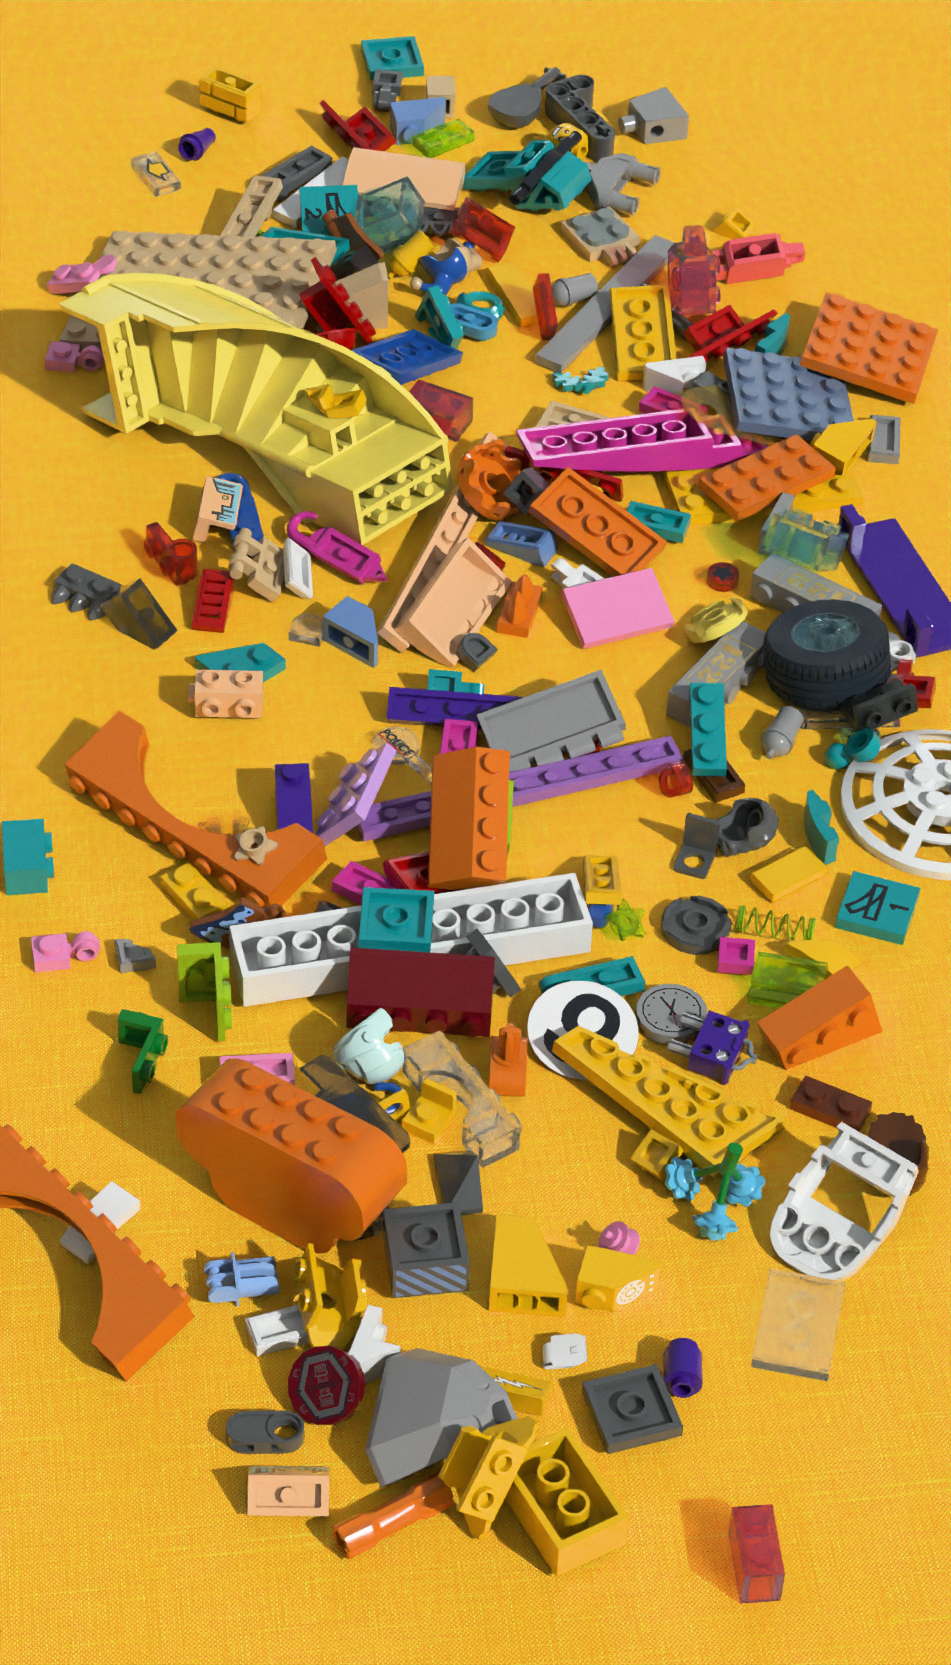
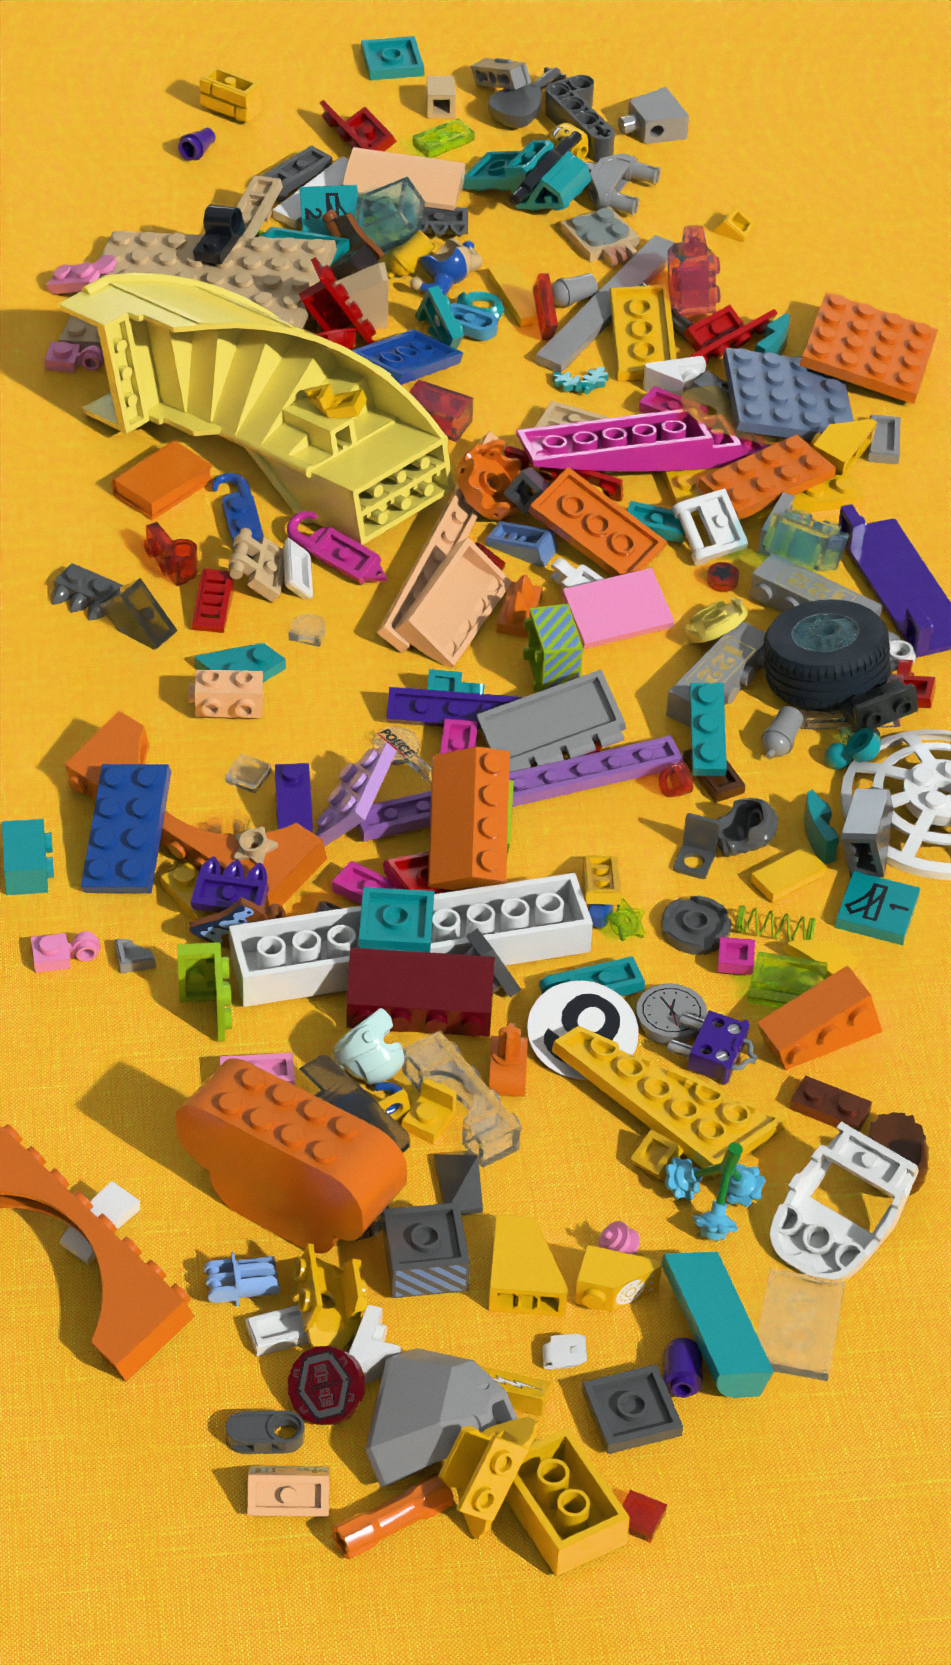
green bracket [117,1009,169,1094] -> none
clear tile [131,151,181,197] -> none
light nougat panel [193,476,243,543] -> none
medium blue slope [323,596,378,668] -> none
dark grey plate [372,69,403,112] -> none
medium blue slope [390,97,446,145] -> none
clear red plate [449,197,515,263] -> none
dark grey tile [457,633,498,672] -> none
coral hinge [699,233,805,284] -> none
clear pink brick [728,1504,785,1604] -> none
none -> blue plate [81,764,172,893]
none -> orange piece [111,440,213,521]
none -> dark purple plate [191,857,269,913]
none -> black plate [193,204,246,264]
none -> clear tile [225,753,271,793]
none -> light grey piece [470,58,531,90]
none -> lime container [523,604,583,692]
none -> clear red tile [622,1489,667,1543]
none -> teal brick [662,1251,774,1398]
none -> white plate [671,488,748,565]
none -> slope [841,787,894,877]

